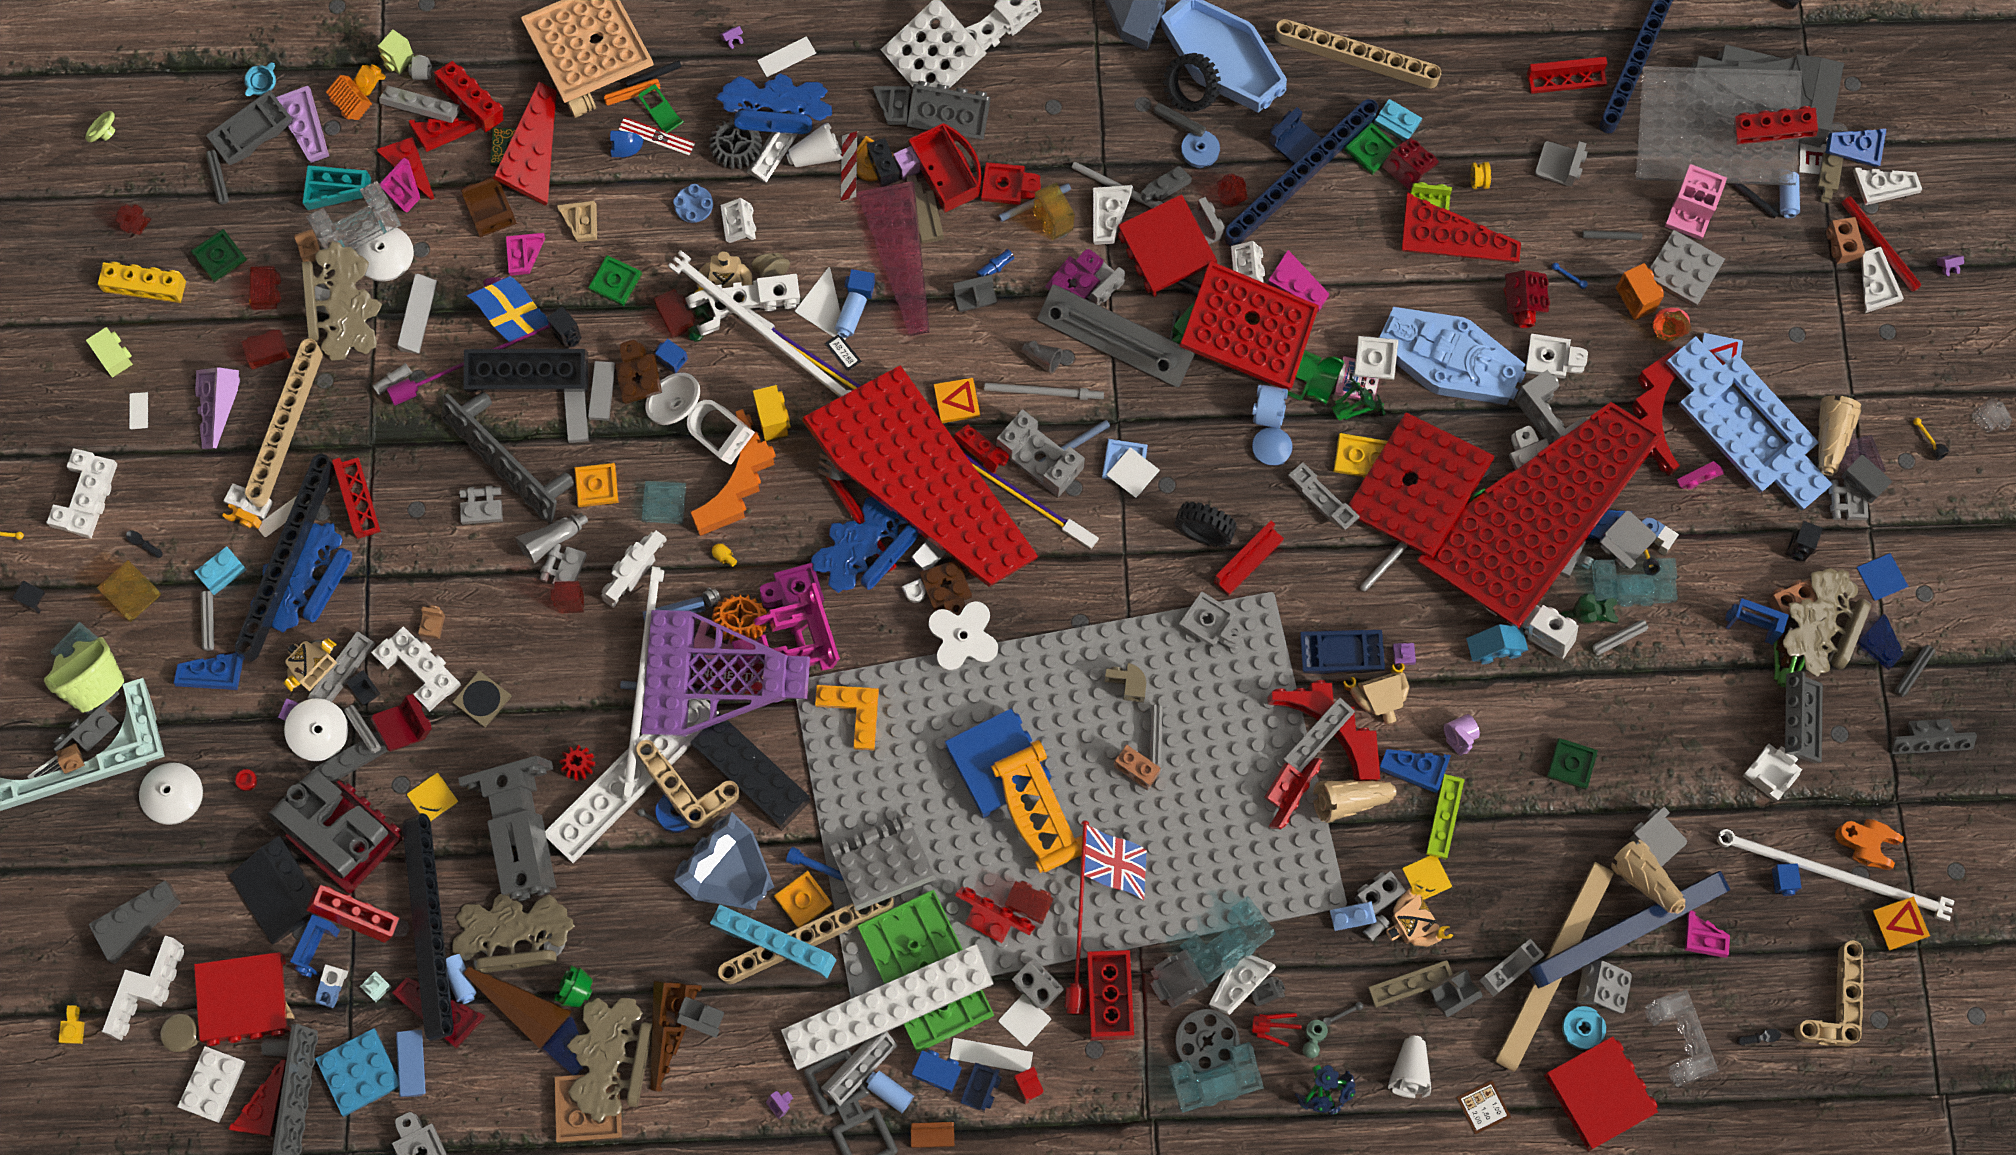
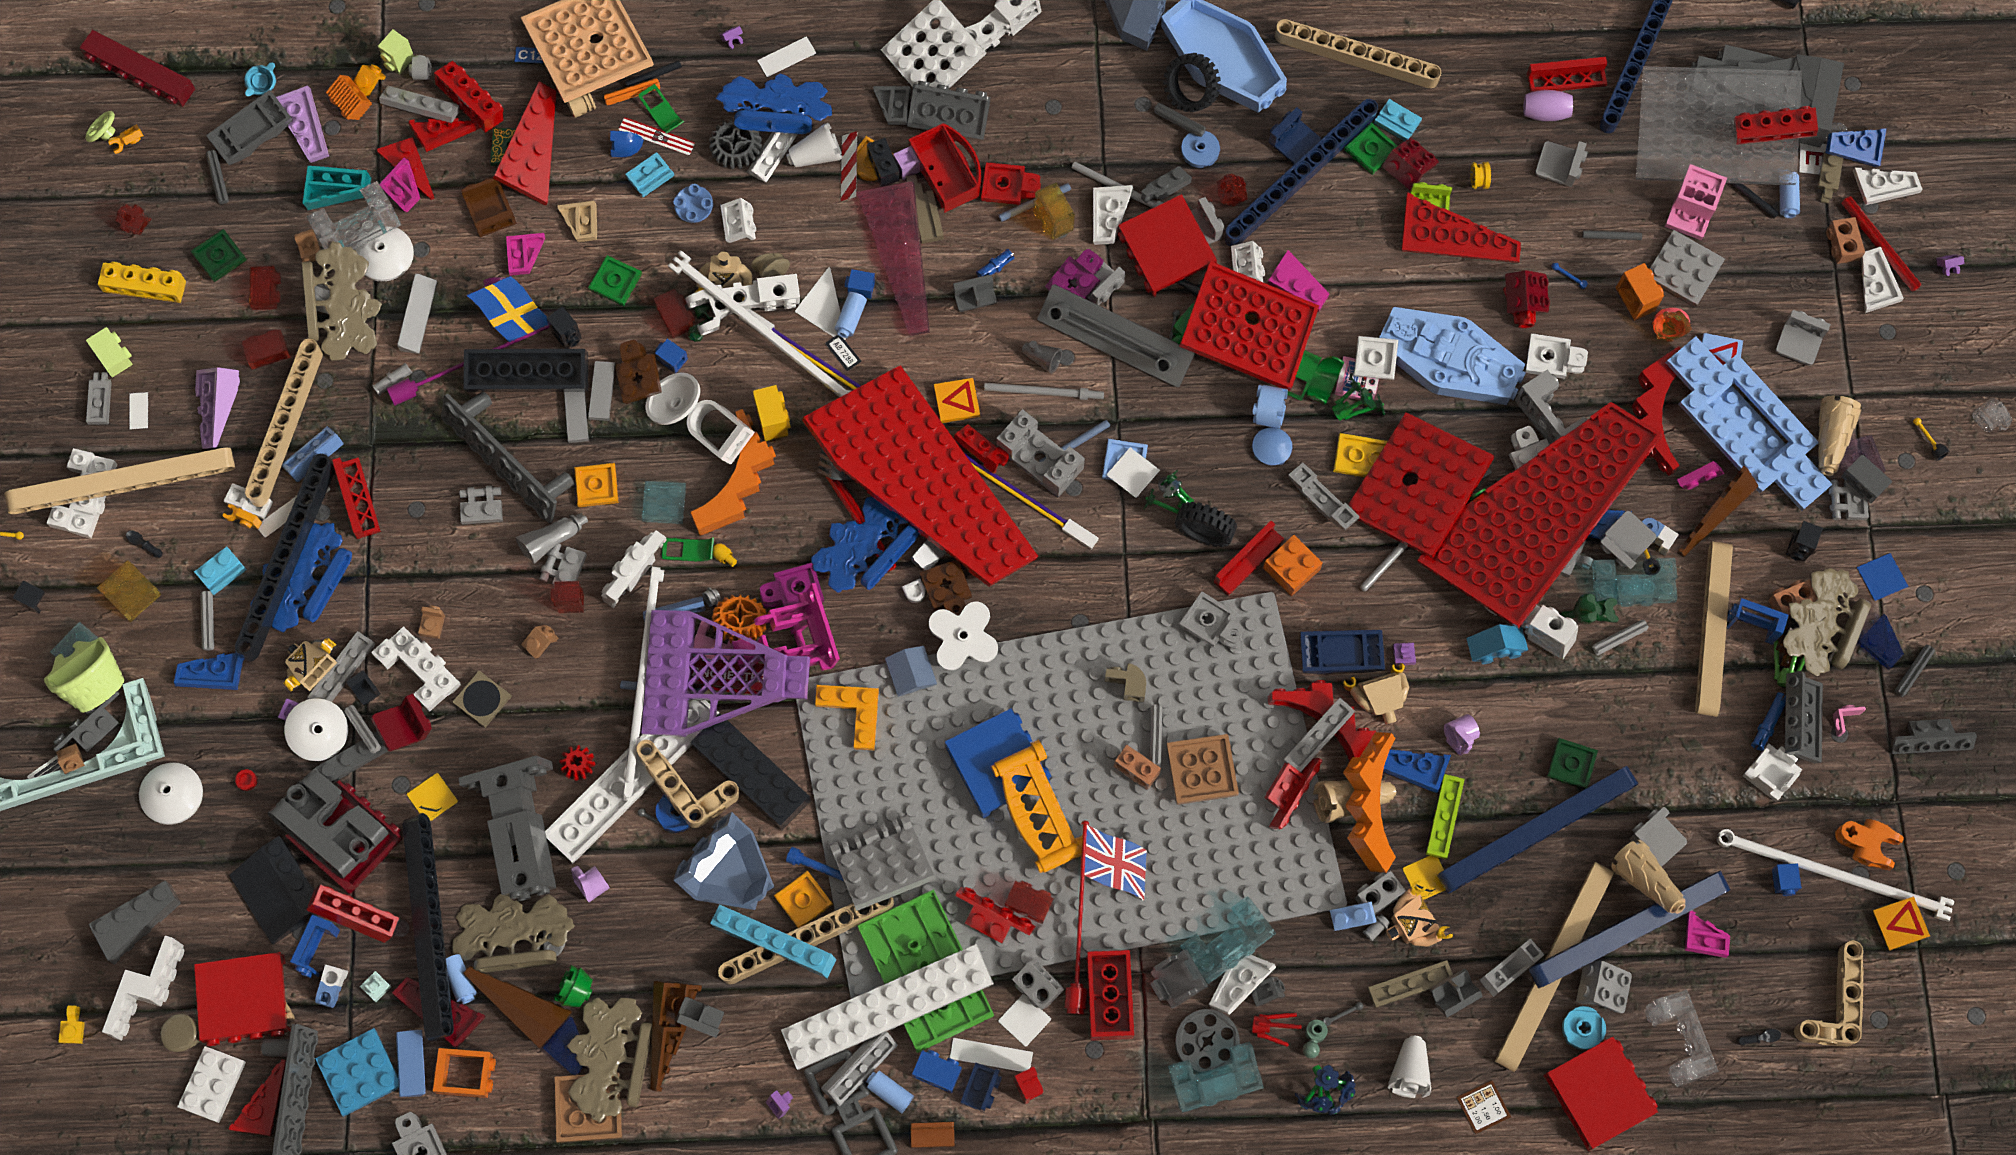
none -> tan beam [4,448,236,514]
none -> dark red brick [80,30,195,107]
none -> light grey hinge [86,372,111,425]
none -> light orange plate [108,124,143,154]
none -> medium blue slope [282,426,343,482]
none -> orange window [433,1048,496,1098]
none -> blue sticker [515,47,543,63]
none -> medium nougat bracket [521,625,559,659]
none -> lavender piece [571,866,610,902]
none -> medium azure plate [625,152,674,197]
none -> green piece [662,537,714,562]
none -> sand blue slope [885,646,937,697]
none -> plant [1143,470,1194,514]
none -> medium nougat plate [1166,734,1239,805]
none -> orange brick [1263,535,1323,597]
none -> orange arch [1343,732,1396,873]
none -> dark blue beam [1437,766,1639,894]
none -> lavender piece [1523,90,1573,121]
none -> reddish brown wedge [1677,466,1759,557]
none -> tan beam [1695,541,1733,717]
none -> blue pin [1751,692,1786,751]
none -> light grey bracket [1775,310,1831,366]
none -> bright pink bracket [1833,705,1866,737]

